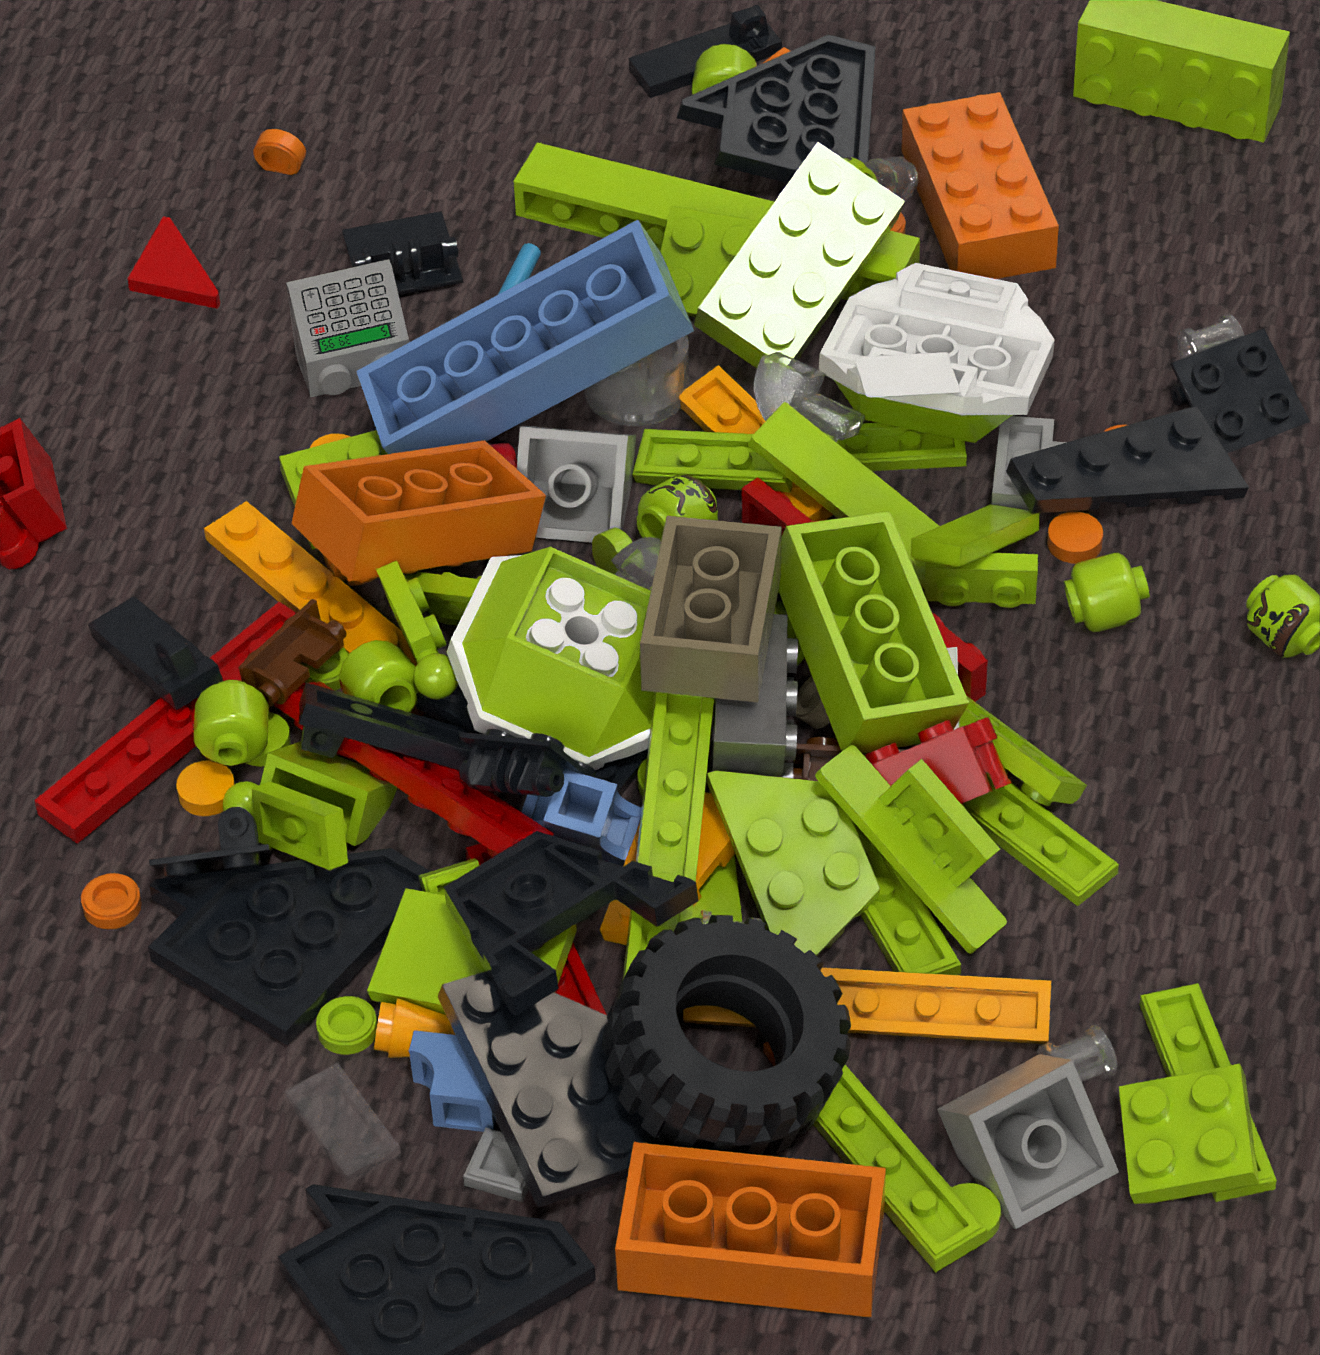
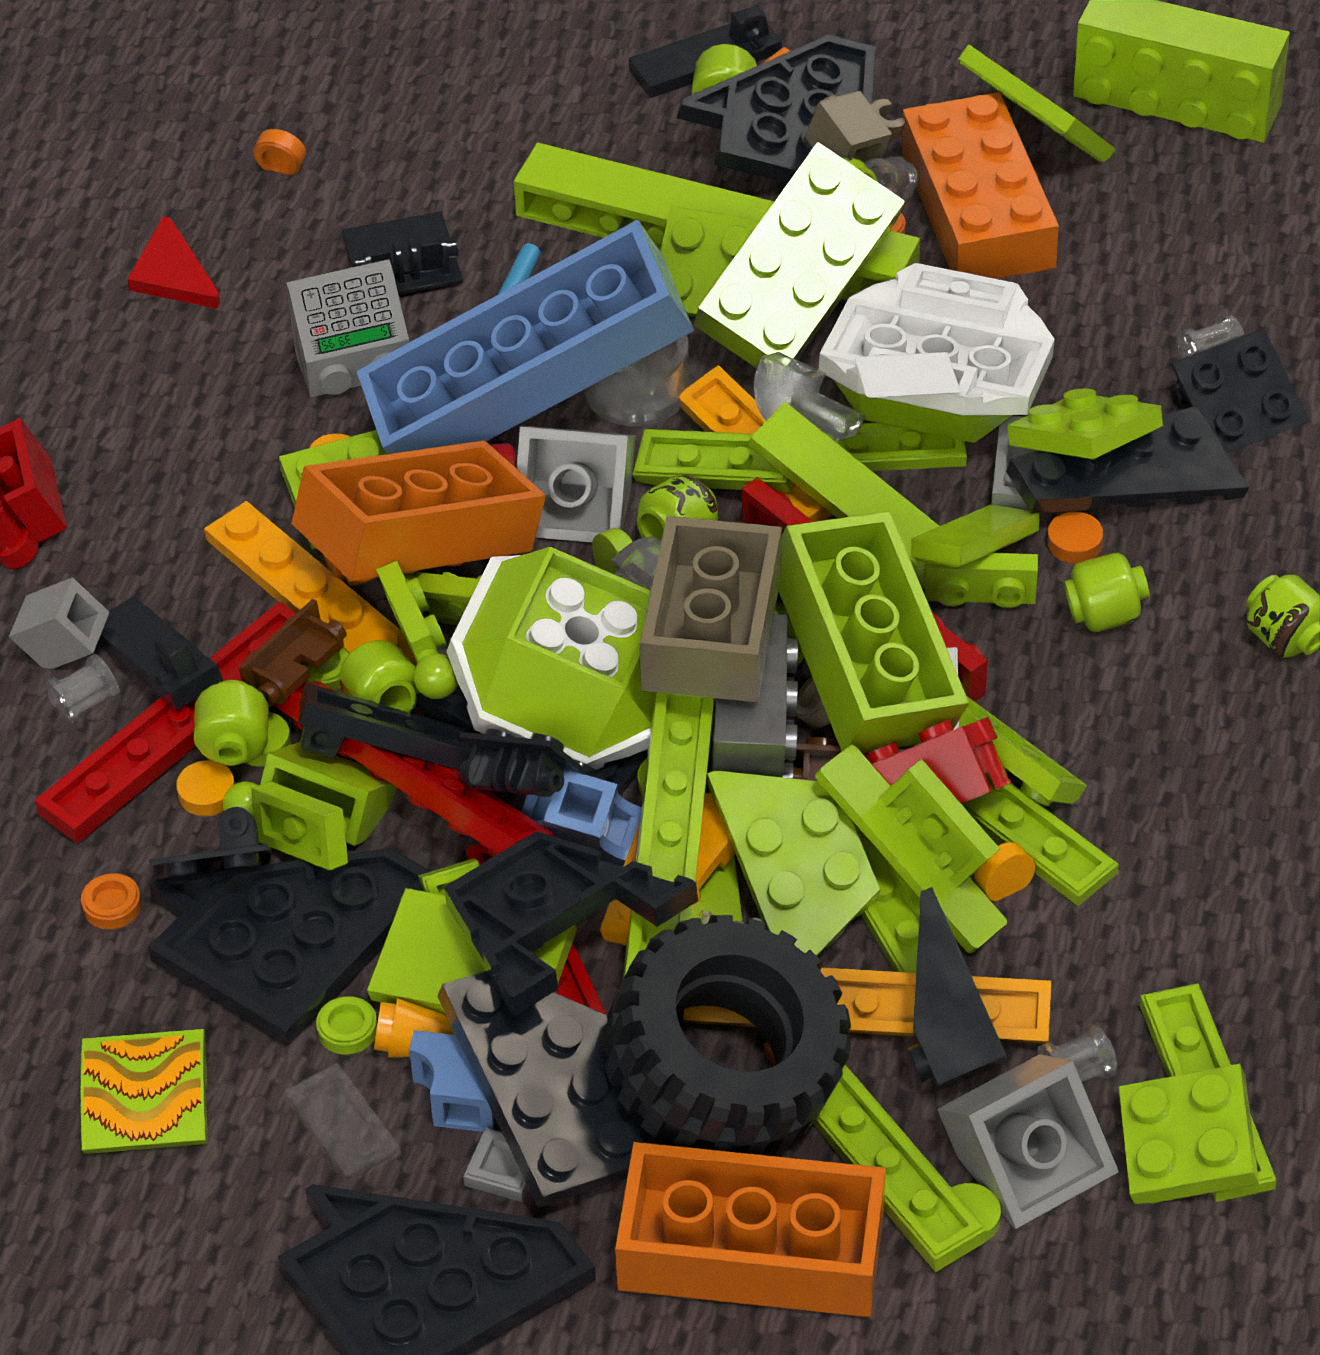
none -> light grey brick [9,577,110,669]
none -> clear bush [45,654,120,726]
none -> slope [81,1029,208,1154]
none -> dark tan brick [805,91,905,170]
none -> black slope [907,887,1006,1091]
none -> lime tile [958,44,1116,162]
none -> light orange tile [974,842,1035,902]
none -> lime plate [1007,388,1163,459]

